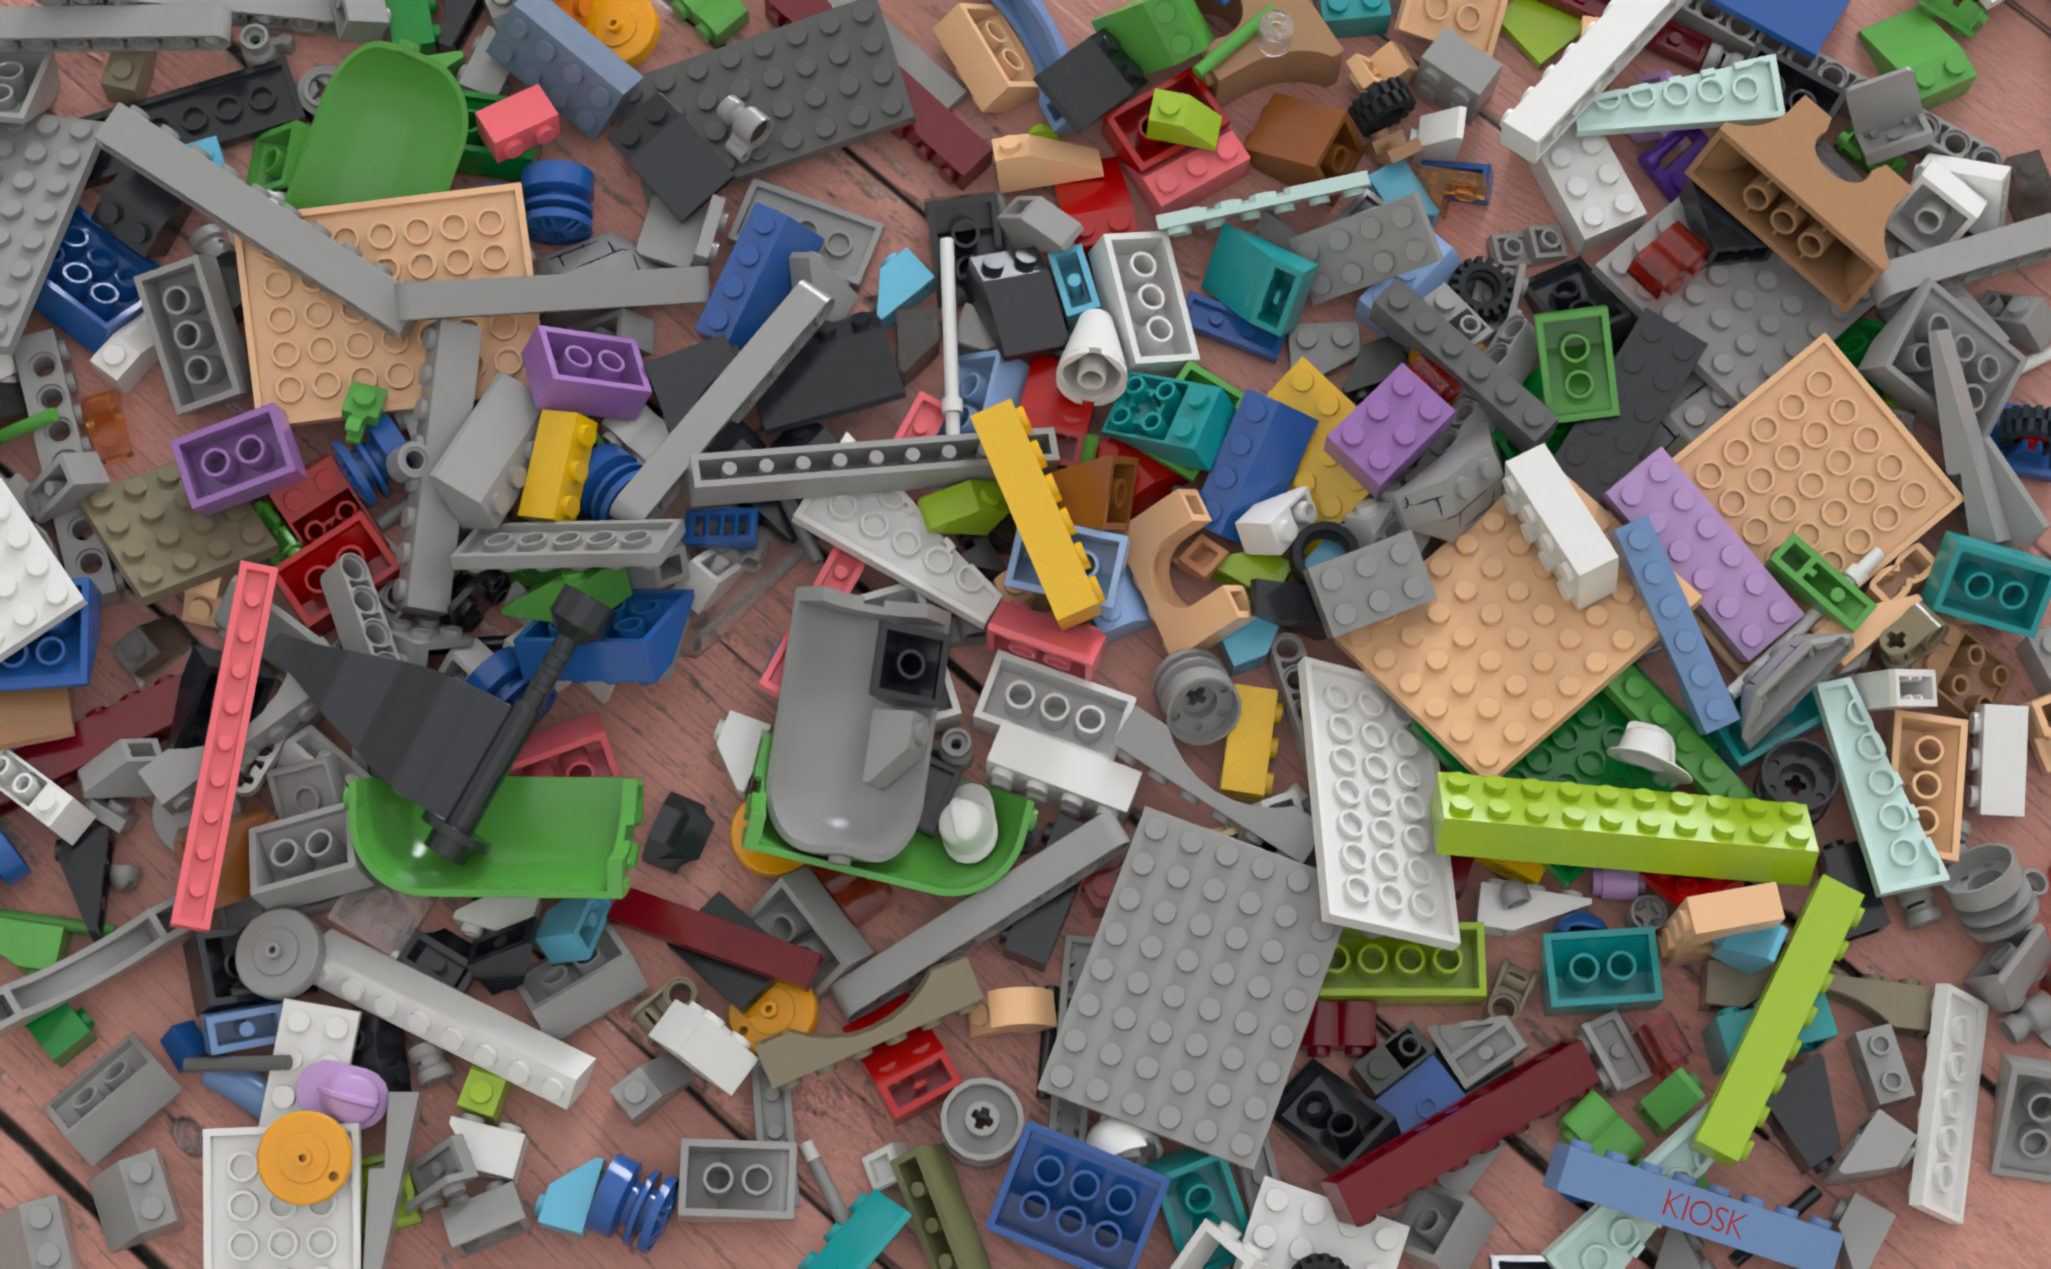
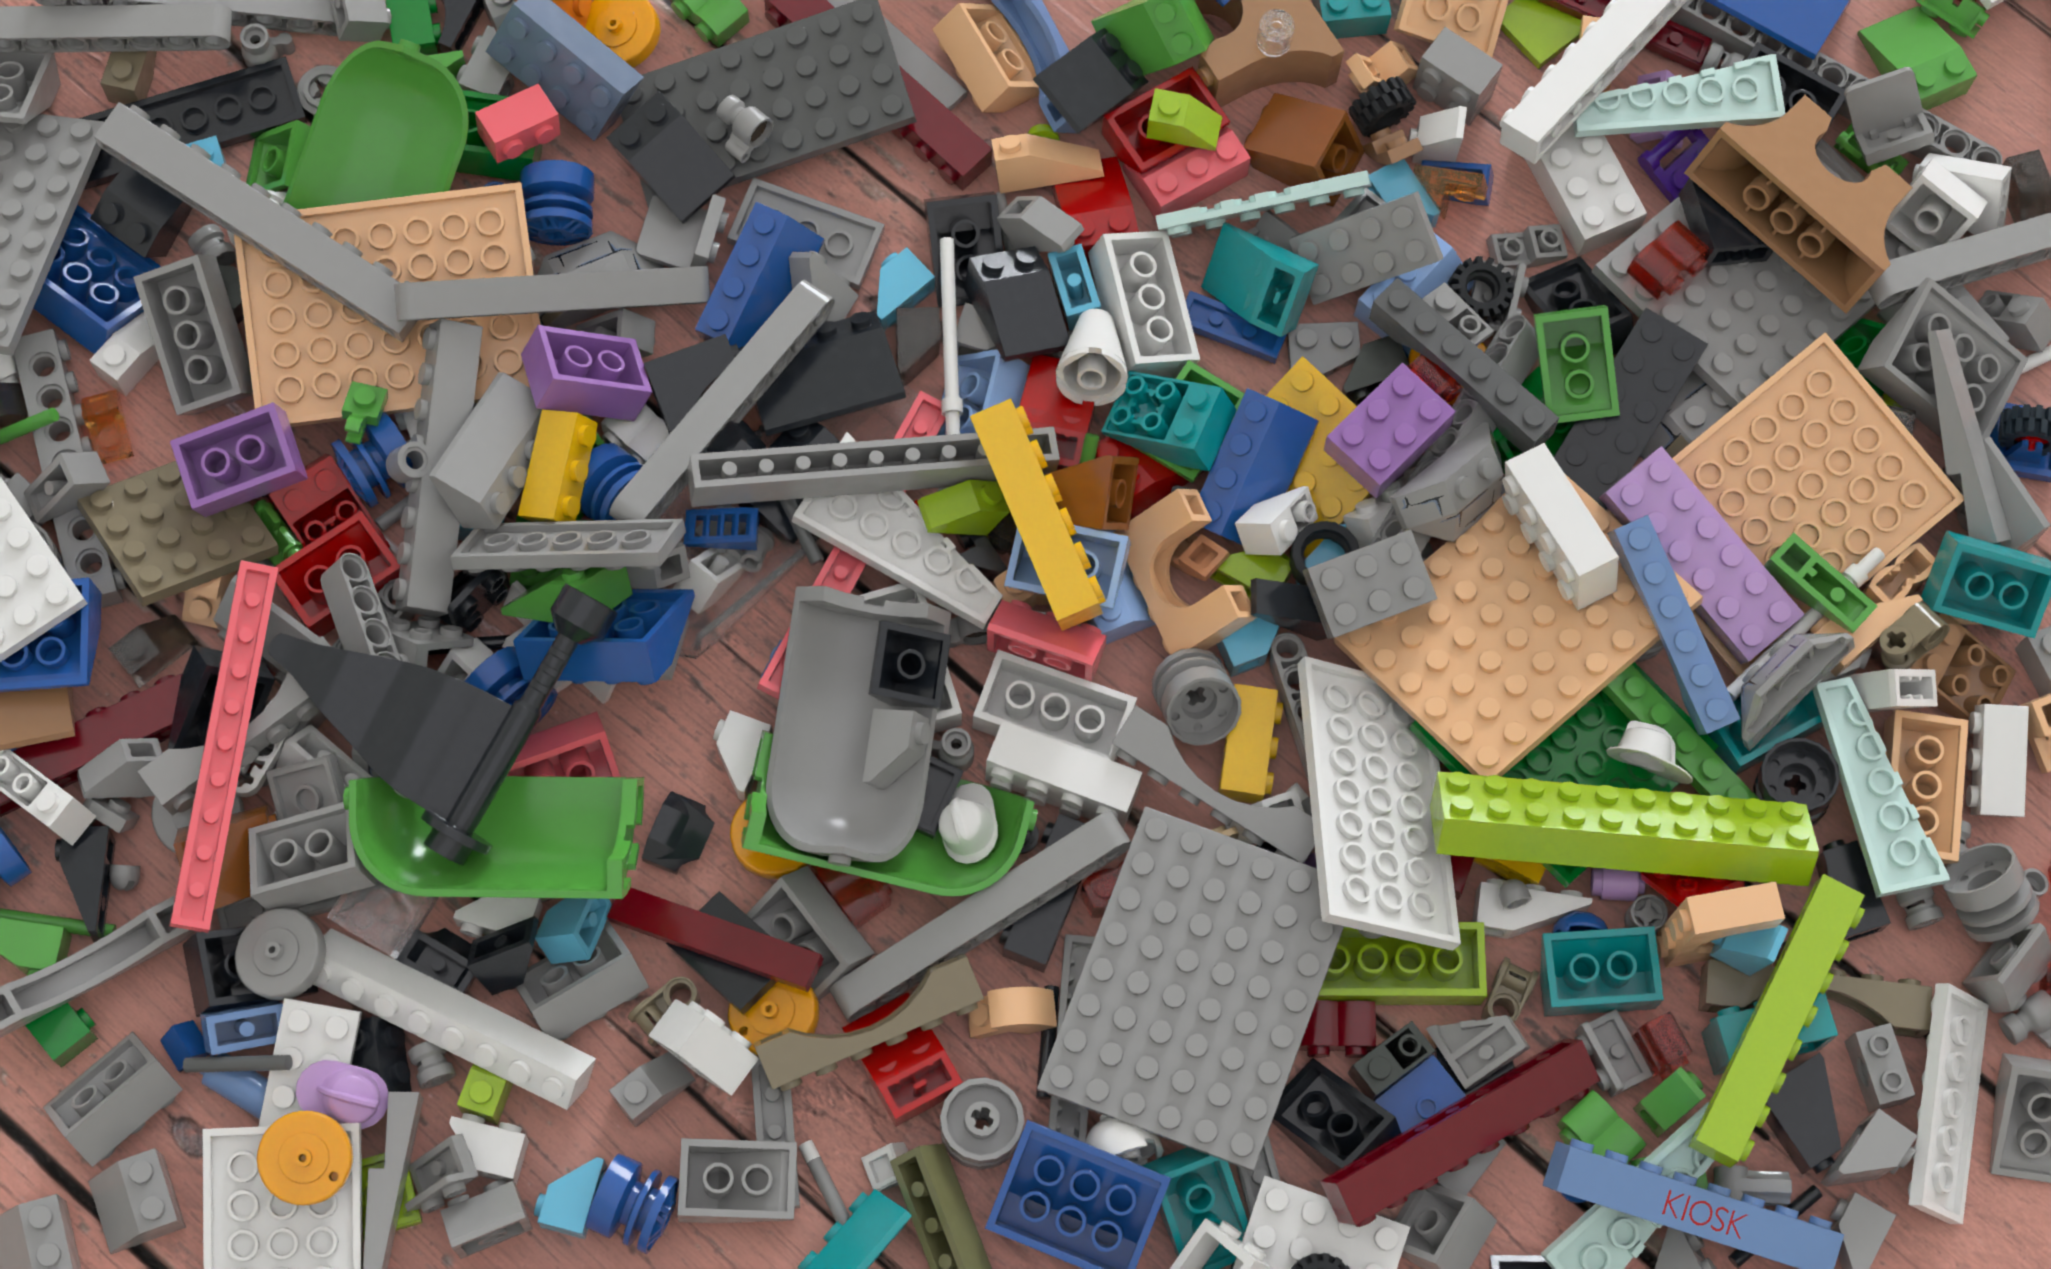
bright green bar [1192,4,1278,79] -> none
none -> light grey piece [1714,1165,1792,1206]

